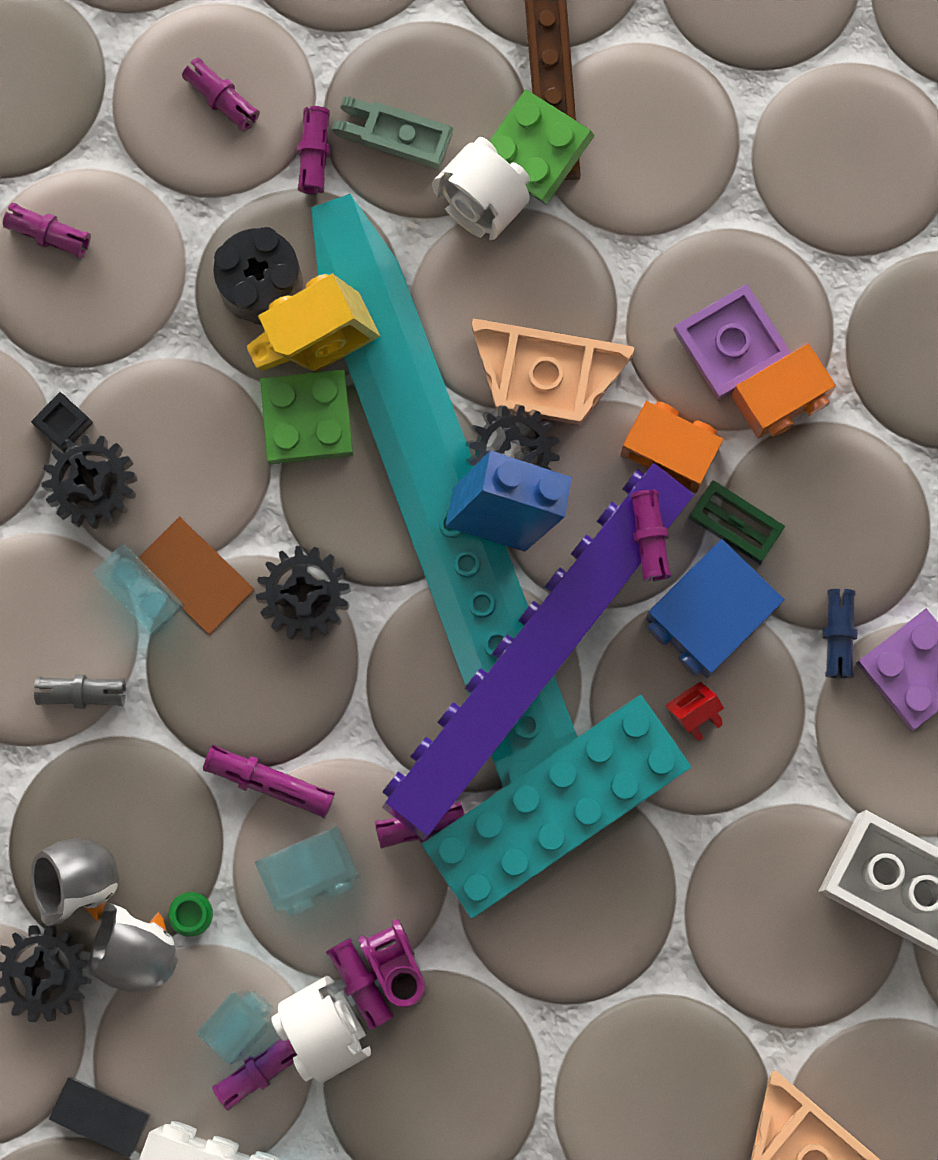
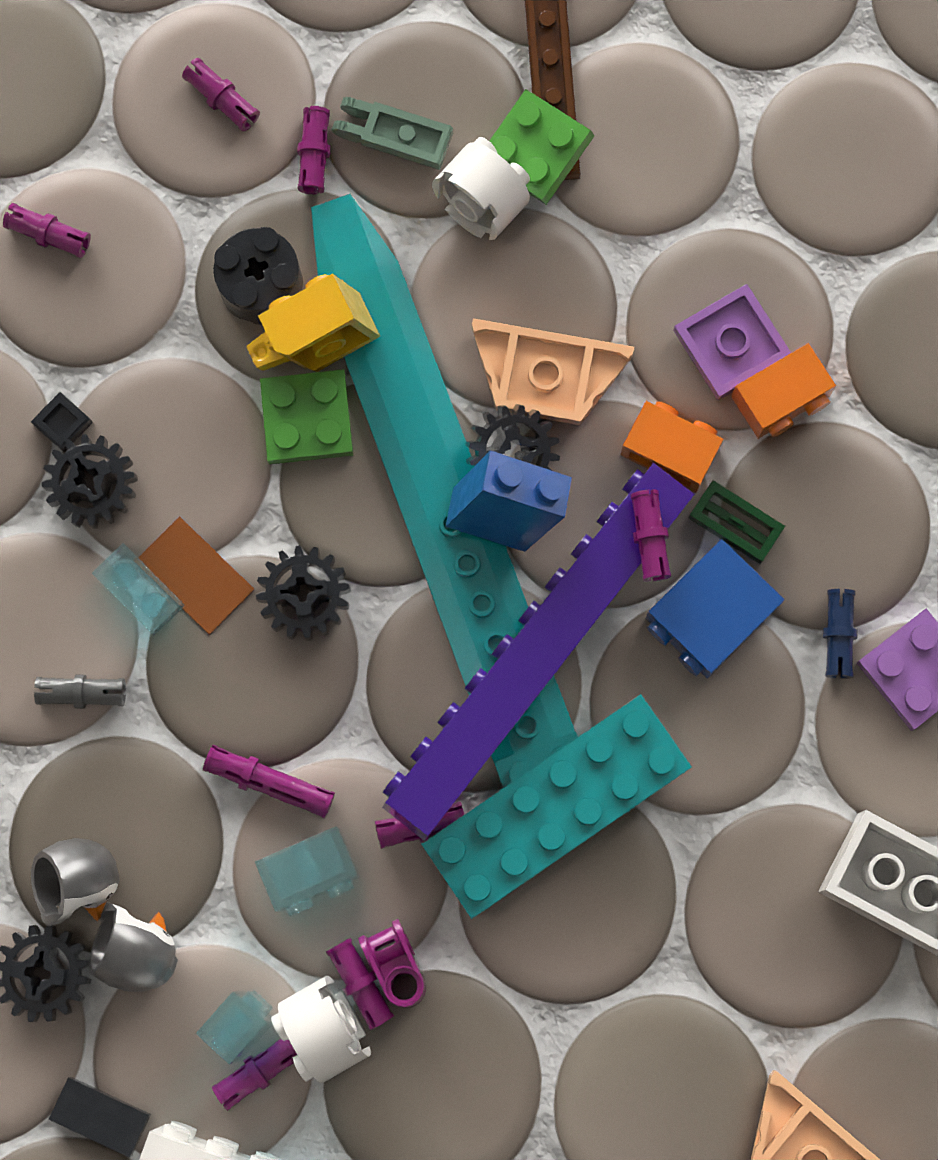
green plate [168,892,213,937] -> none
red tile [665,681,724,741] -> none

